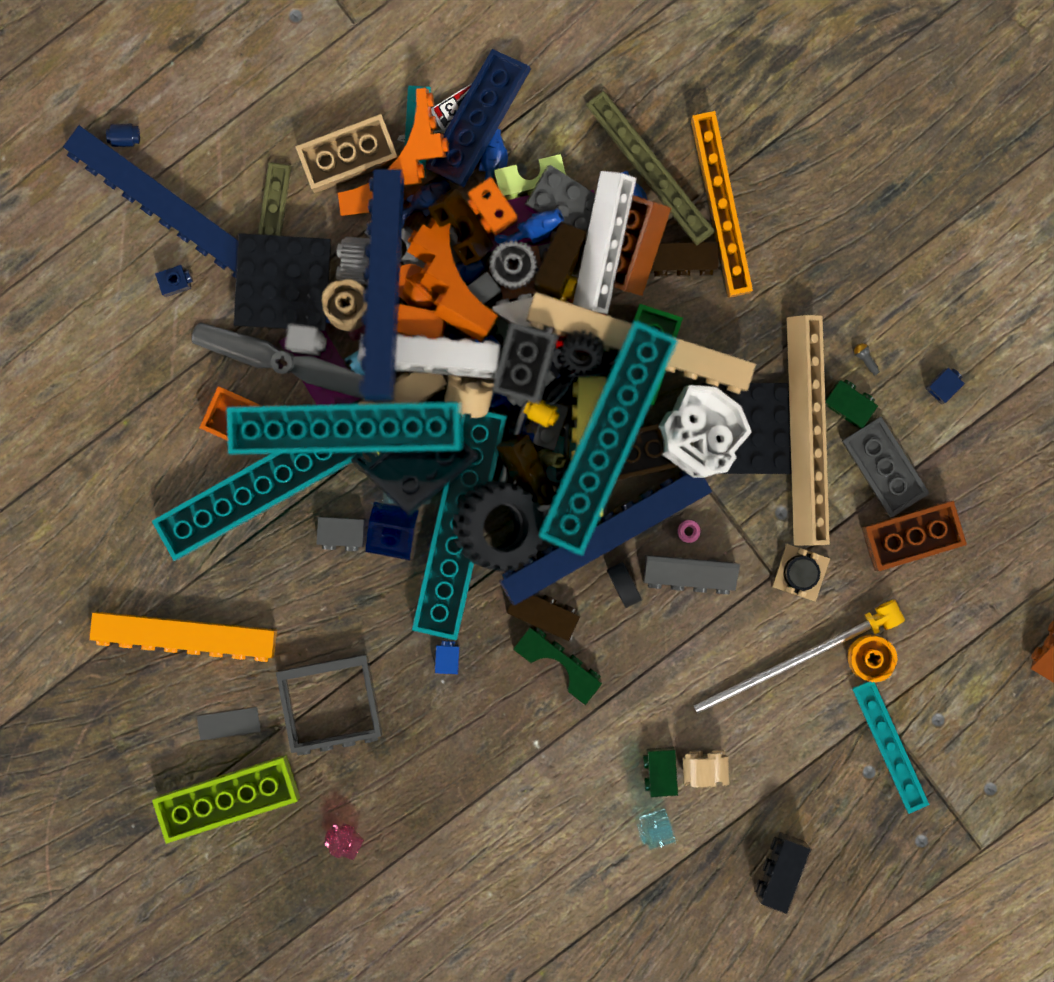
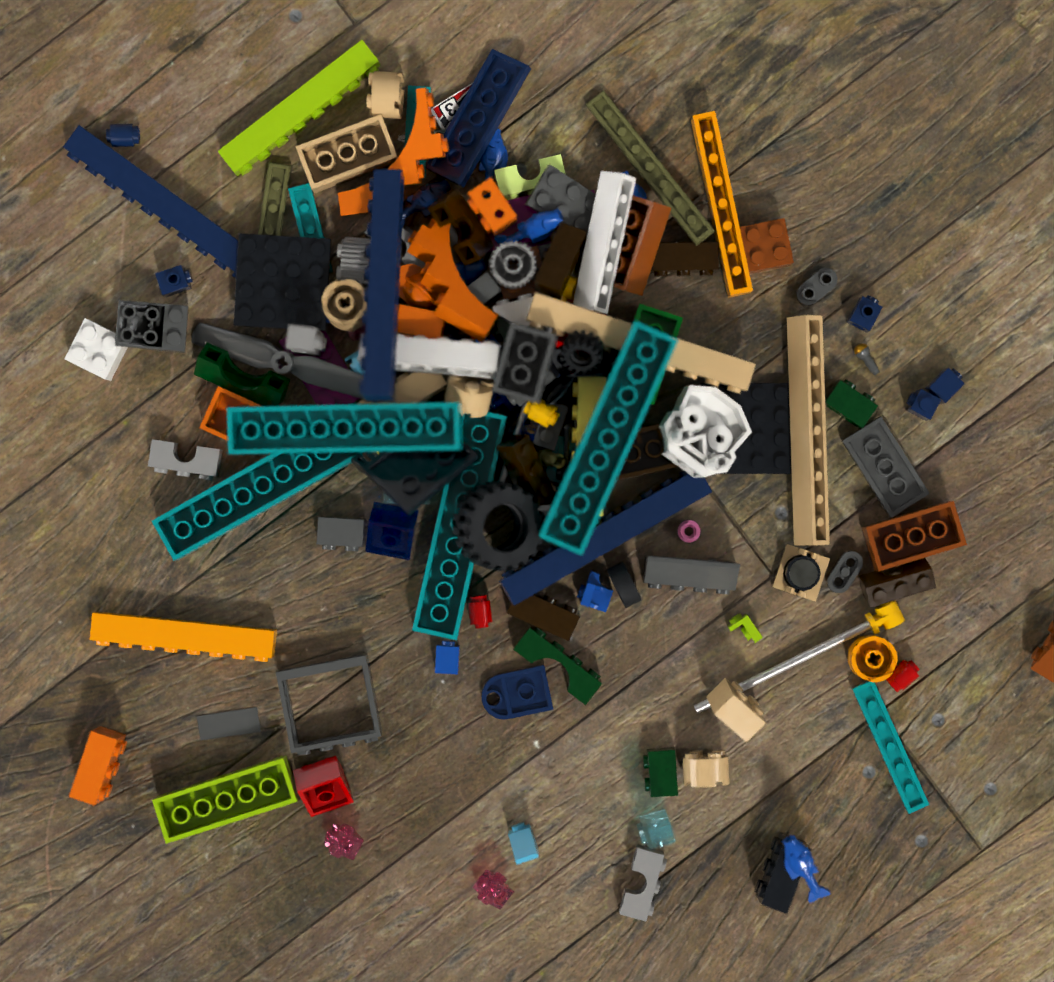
none -> white piece [65,318,128,381]
none -> orange brick [69,726,127,806]
none -> dark grey slope [115,300,189,353]
none -> light grey arch [148,439,223,480]
none -> dark green arch [194,342,290,406]
none -> lime brick [218,40,380,176]
none -> teal plate [288,183,333,273]
none -> red slope [293,756,354,817]
none -> tan brick [367,71,405,119]
none -> red brick [467,595,493,629]
none -> clear pink brick [473,869,514,909]
none -> dark blue tile [482,665,554,719]
none -> medium azure slope [508,822,539,864]
none -> blue brick [577,570,613,612]
none -> light grey arch [619,844,667,921]
none -> tan brick [706,678,766,742]
none -> lime bracket [727,613,763,643]
none -> dark orange brick [740,218,794,274]
none -> blue animal [783,835,830,903]
none -> dark grey plate [796,268,837,306]
none -> dark grey plate [827,551,863,593]
none -> dark blue brick [847,295,883,333]
none -> dark brown arch [859,558,936,608]
none -> red brick [886,659,920,693]
none -> dark blue brick [906,389,941,421]

